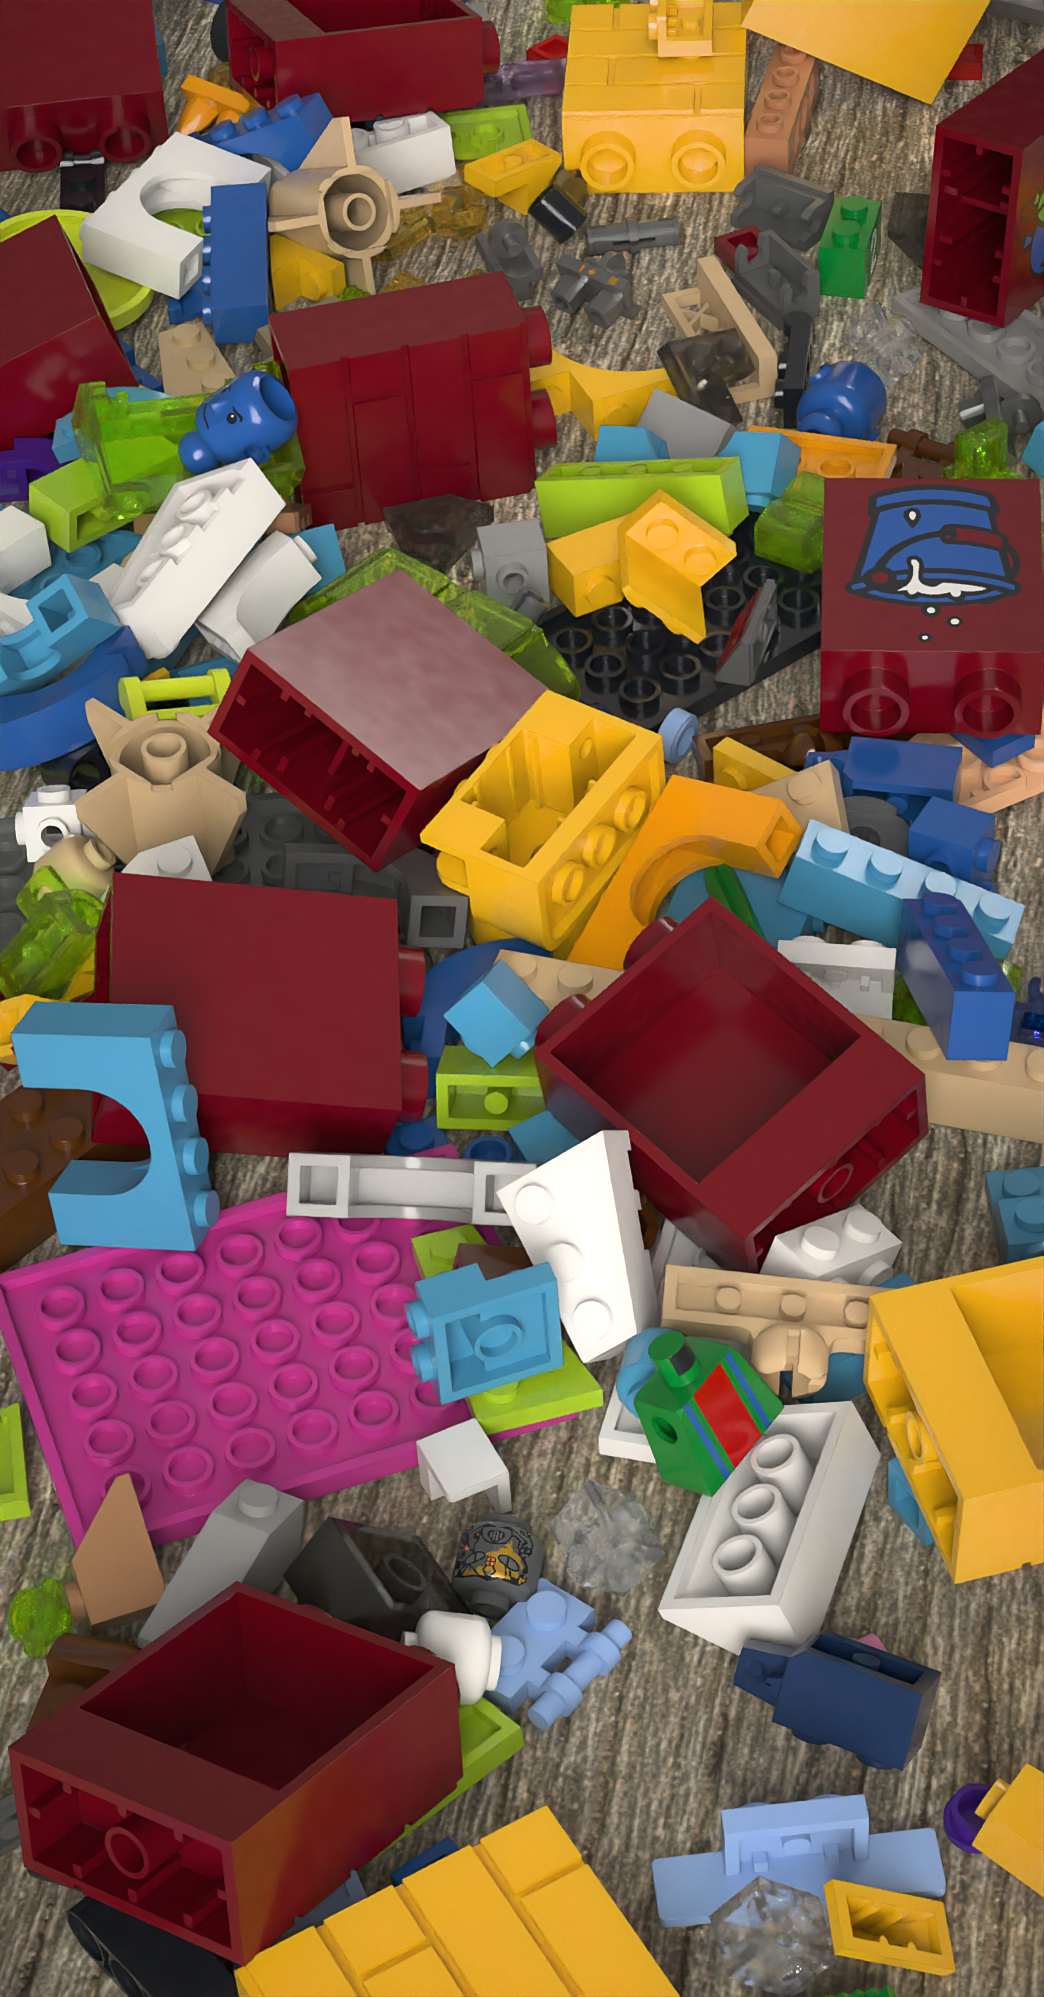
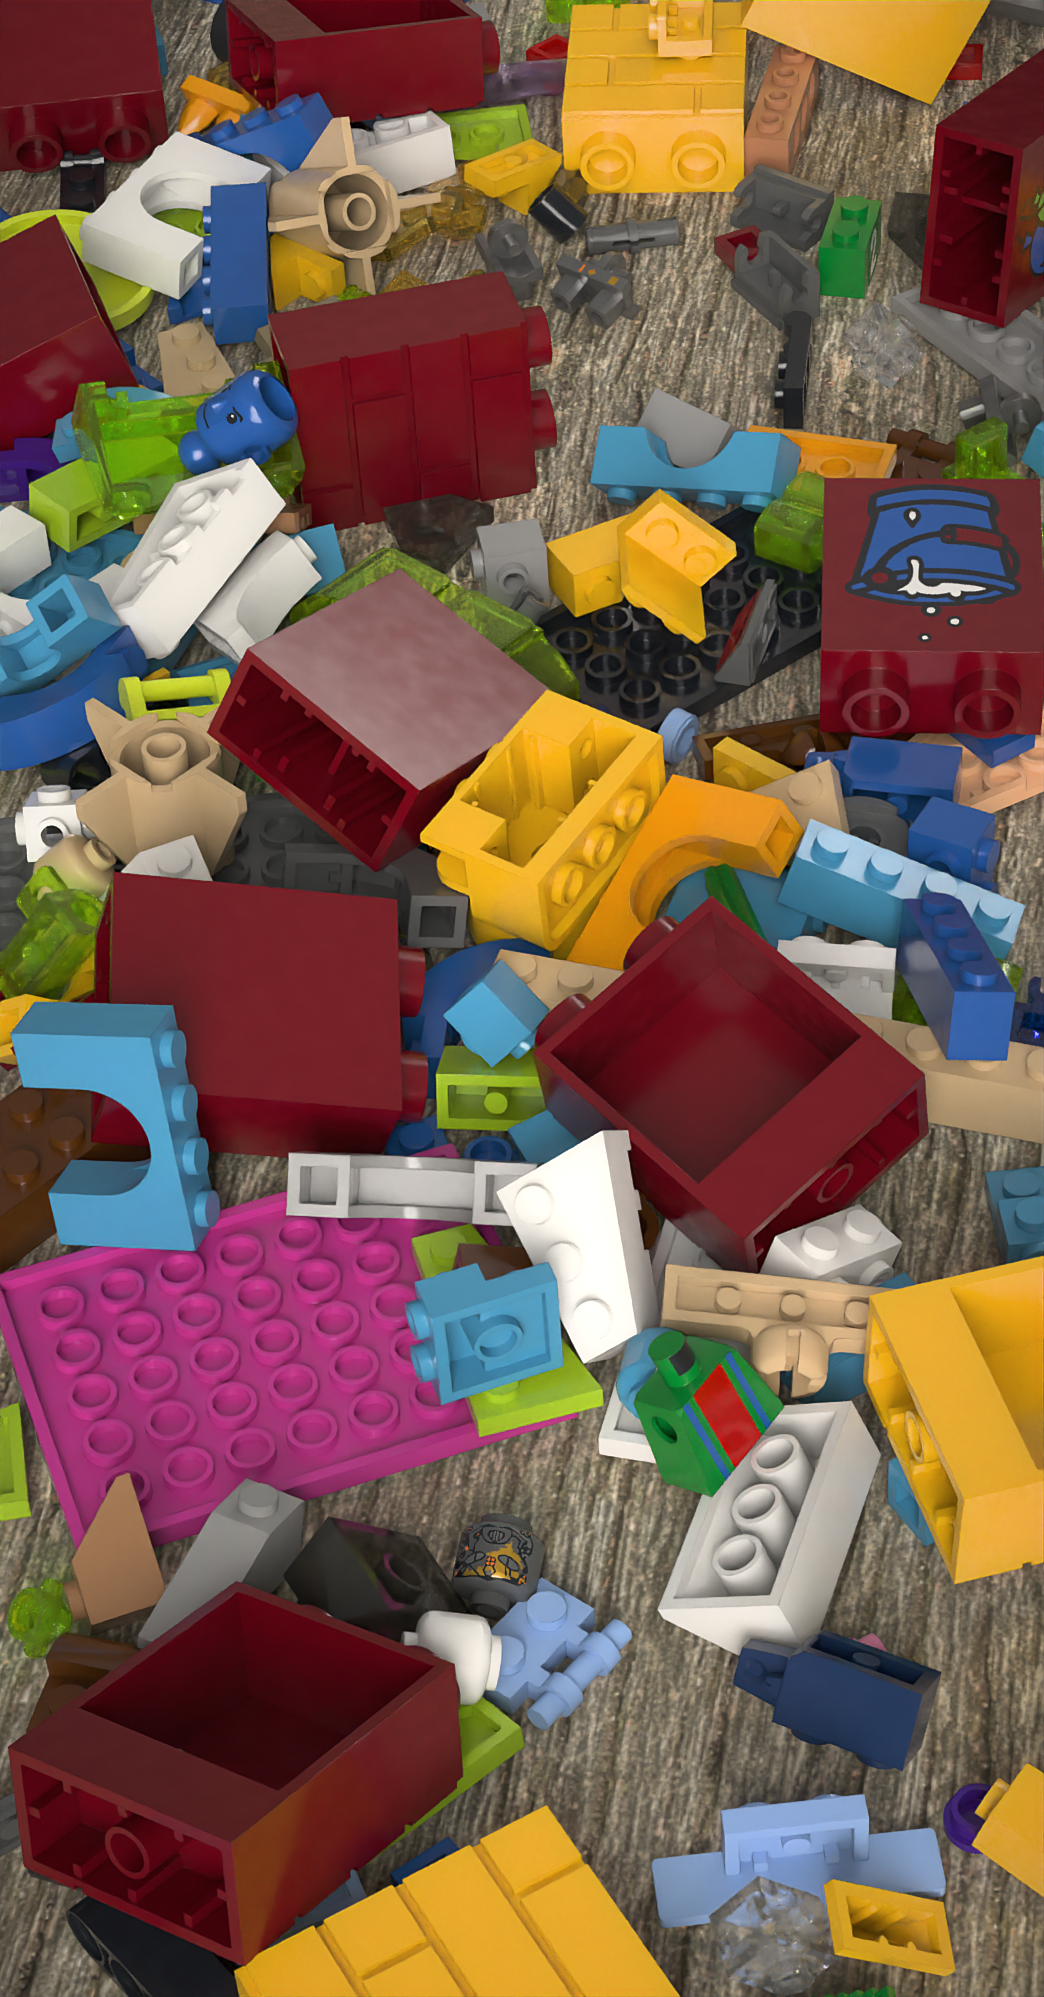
white panel [416,1418,512,1514] -> none
yellow arch [530,348,683,441] -> none
lime brick [534,457,749,538] -> none
clear brick [548,1480,666,1597] -> none
clear smoke plate [656,328,756,427] -> none
tan fence [662,255,777,407] -> none
blue piece [796,360,887,441] -> none

